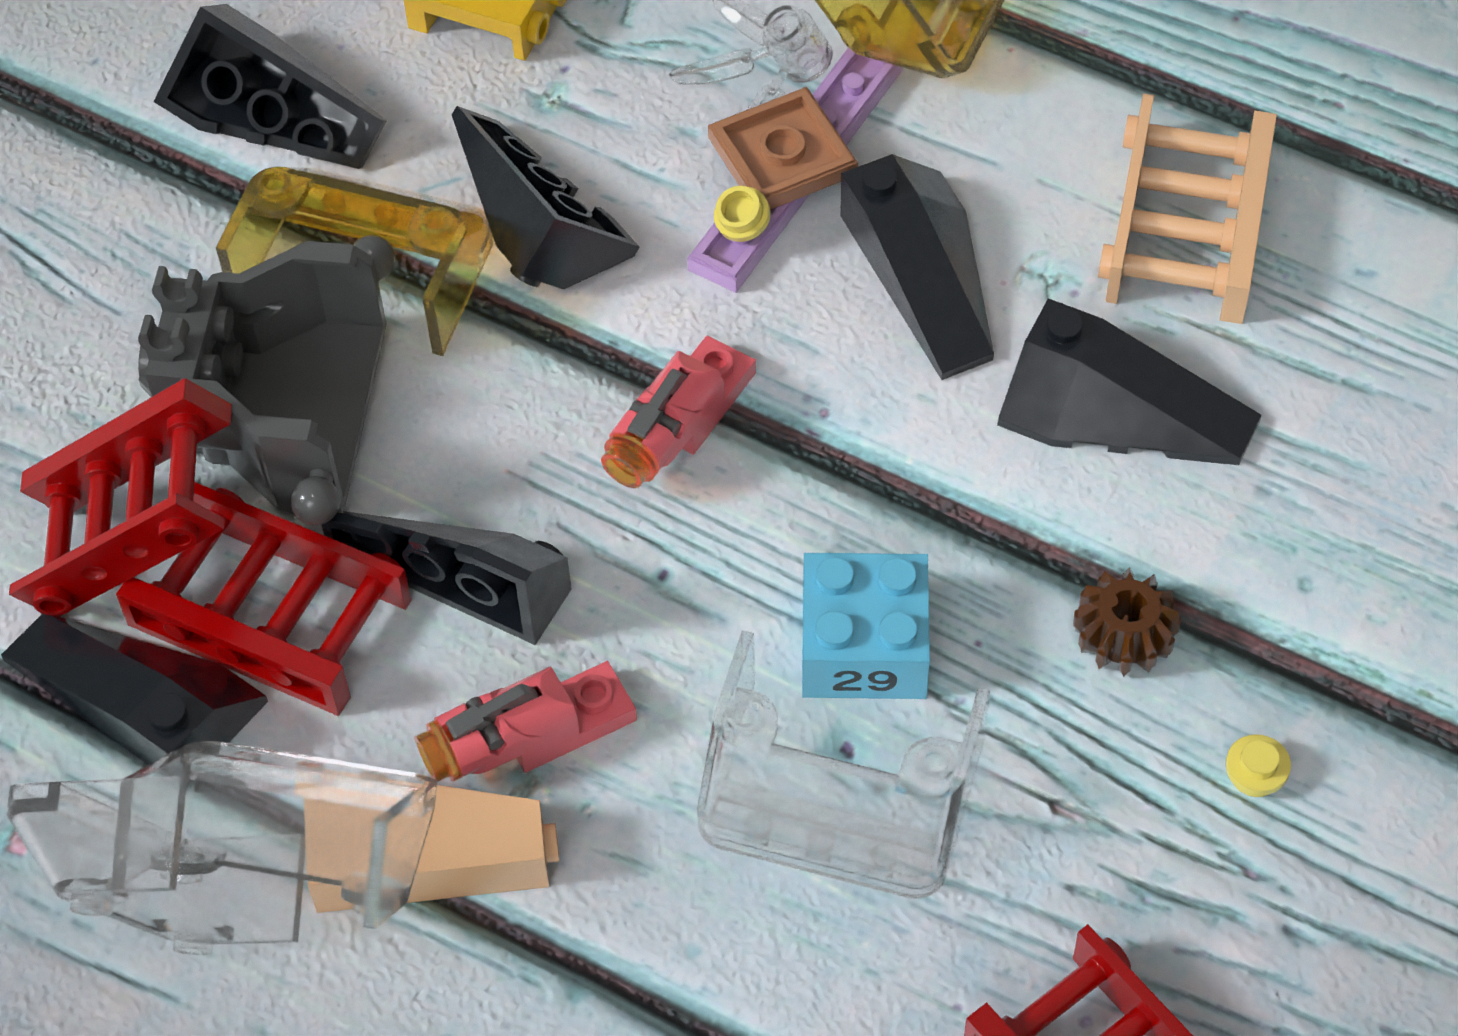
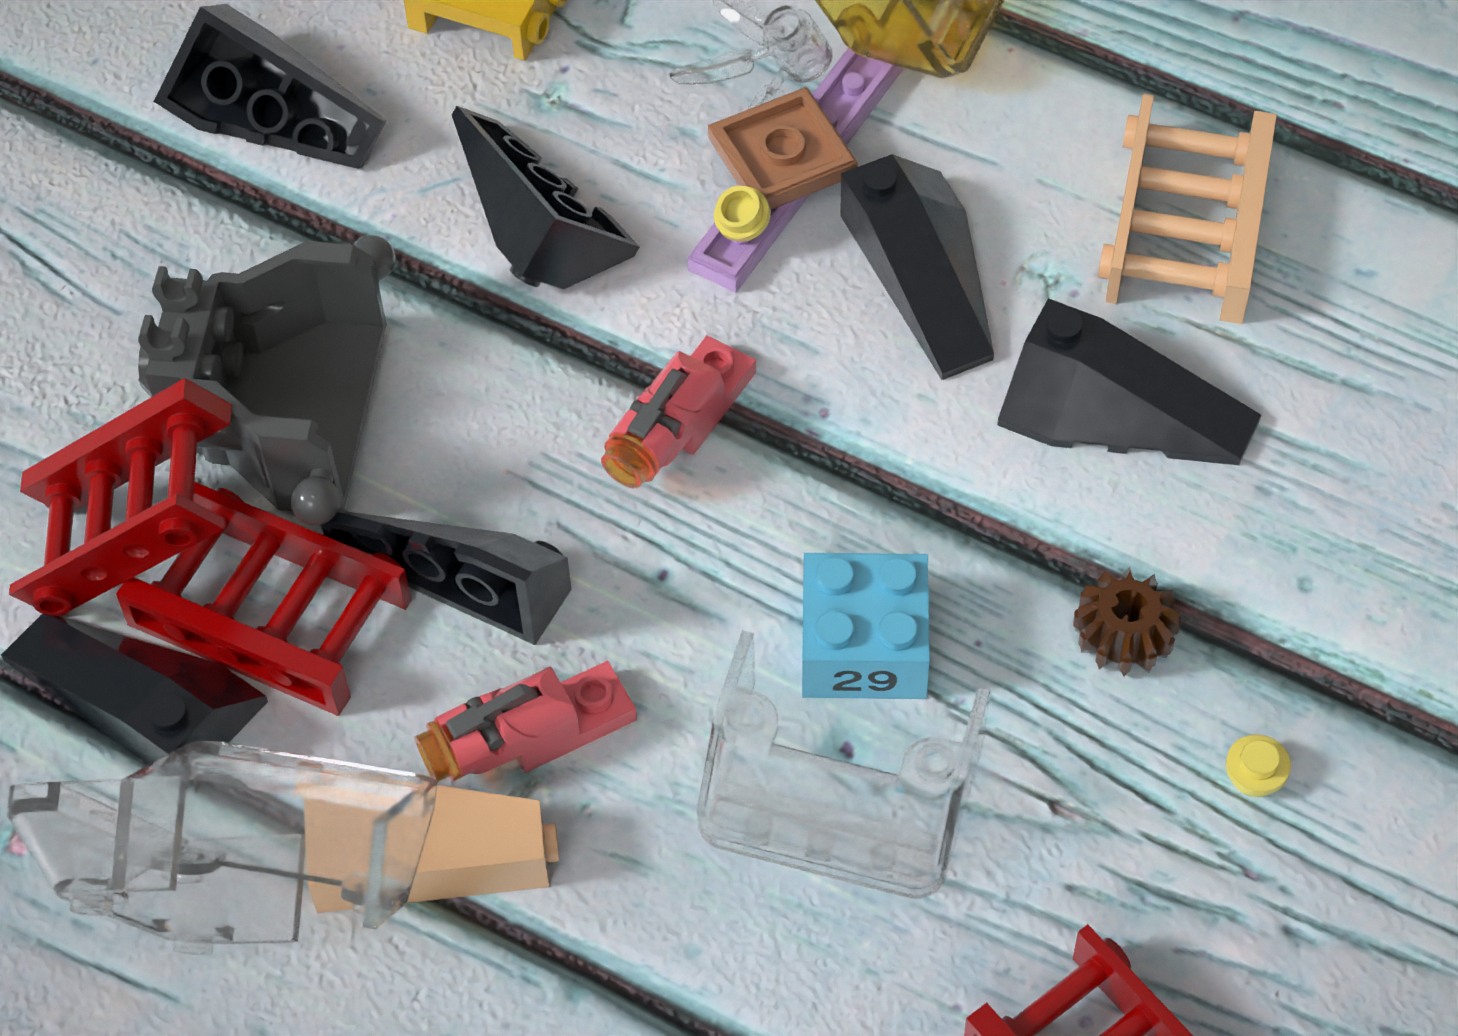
clear yellow windscreen [216,166,494,356] -> none

